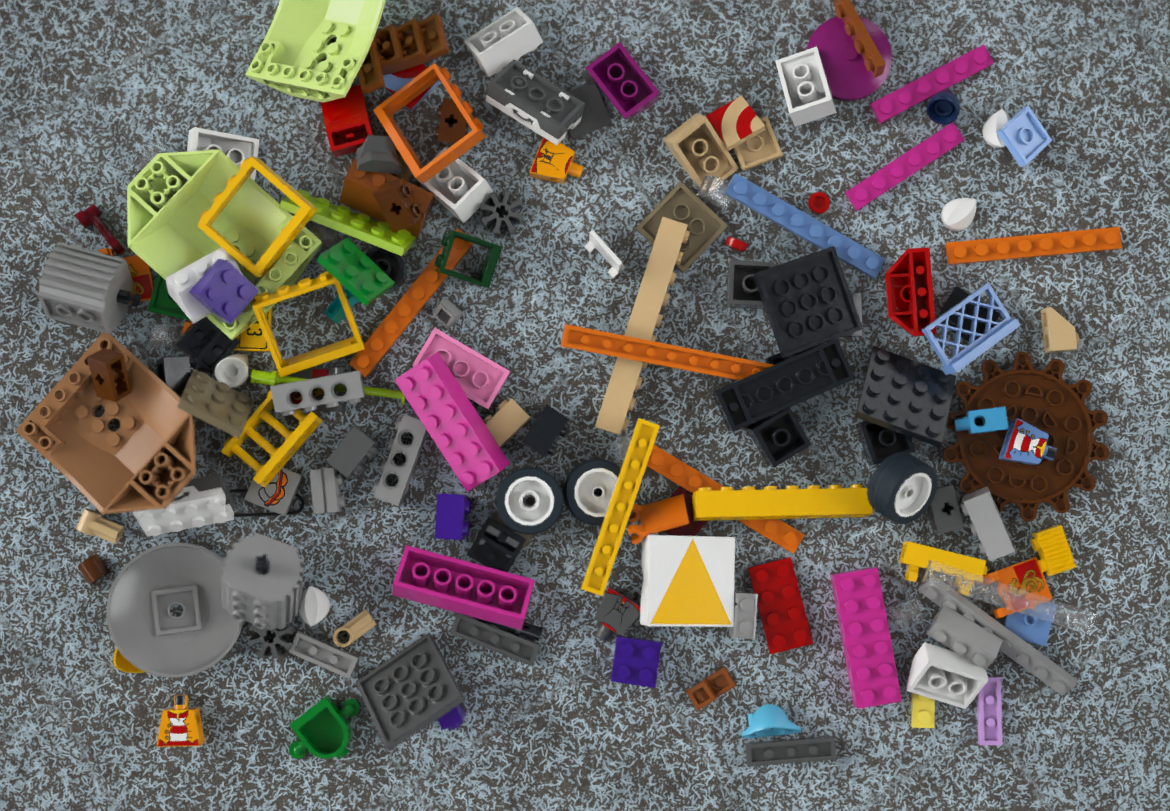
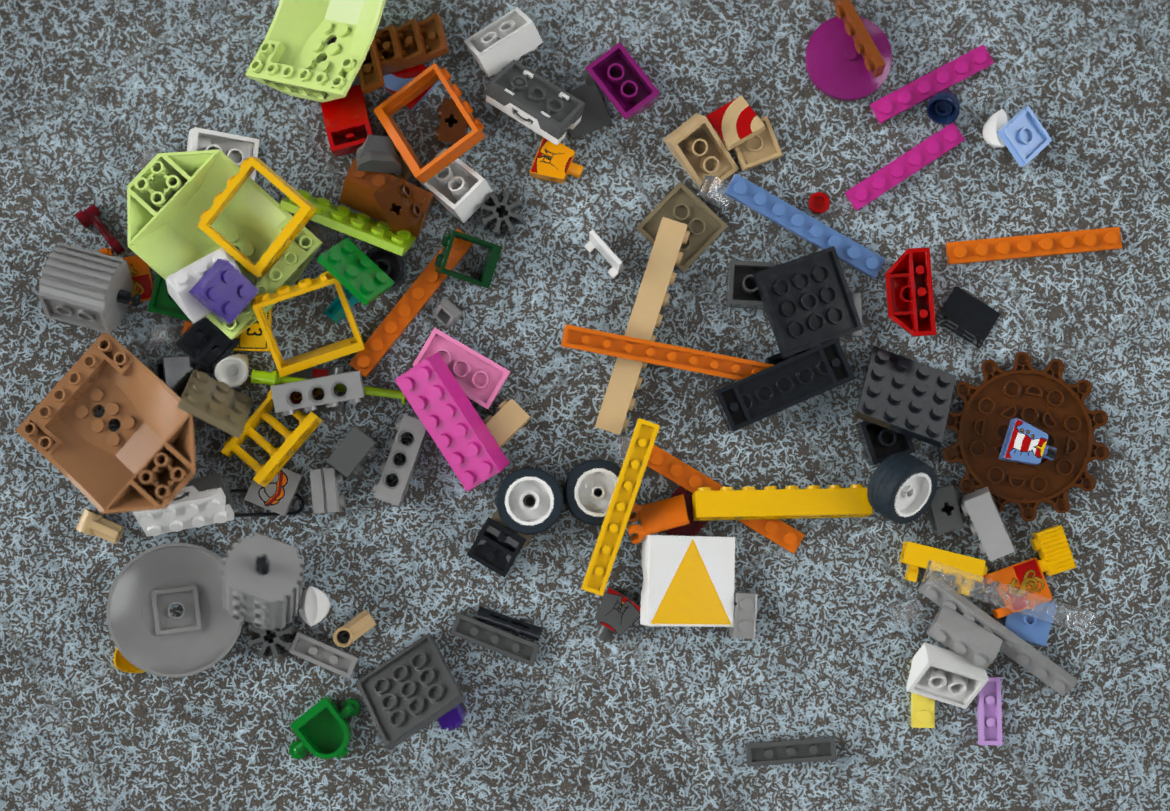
reddish brown brick [78,554,110,585] -> none
reddish brown brick [87,348,132,402] -> none
torso [157,694,205,747] -> none
dark pink brick [393,545,535,630] -> none
dark purple brick [435,493,471,540] -> none
black brick [522,404,571,458] -> none
dark purple brick [610,635,661,688] -> none
dark orange slope [686,666,737,711] -> none
red tile [725,237,748,252] -> none
medium azure hat [742,704,801,738] -> none
black brick [746,407,811,468] -> none
red plate [747,557,813,654] -> none
white slope [775,47,837,127] -> none
dark pink brick [830,567,902,709] -> none
medium blue fence [922,282,1021,375] -> none
white piece [941,198,976,231] -> none
dark azure torso [954,407,1008,435] -> none
tan slope [1041,307,1079,353] -> none

